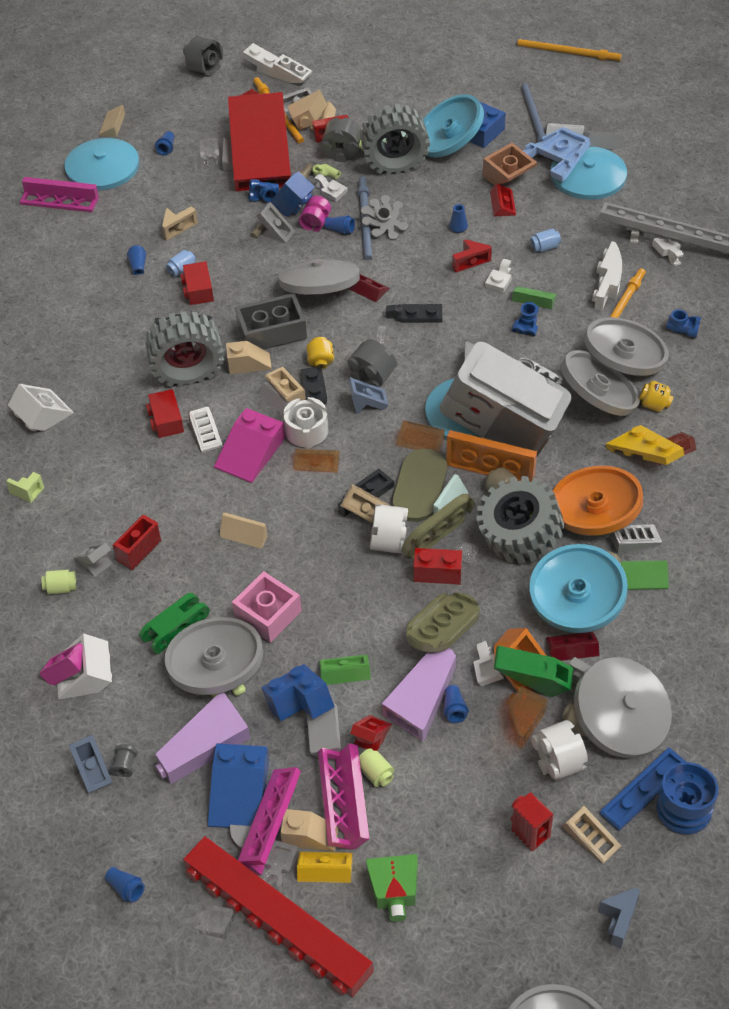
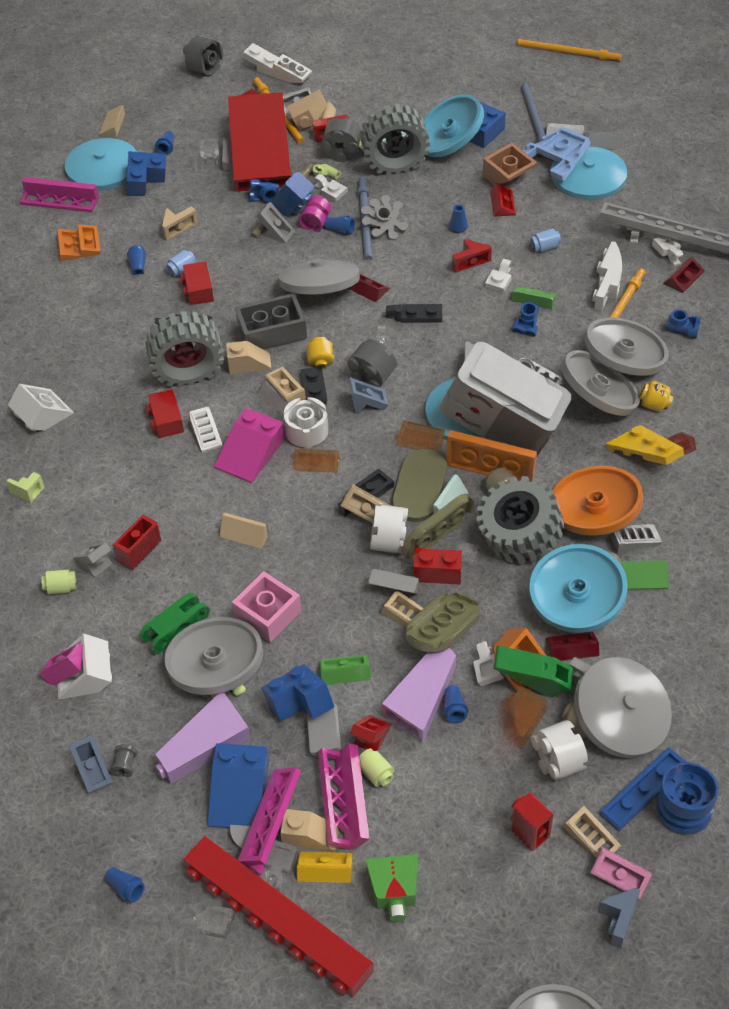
none -> orange slope [57,224,101,261]
none -> blue brick [126,151,166,196]
none -> light grey slope [369,569,419,594]
none -> tan slope [381,590,424,627]
none -> bright pink slope [590,847,652,899]
none -> dark red slope [663,256,705,293]

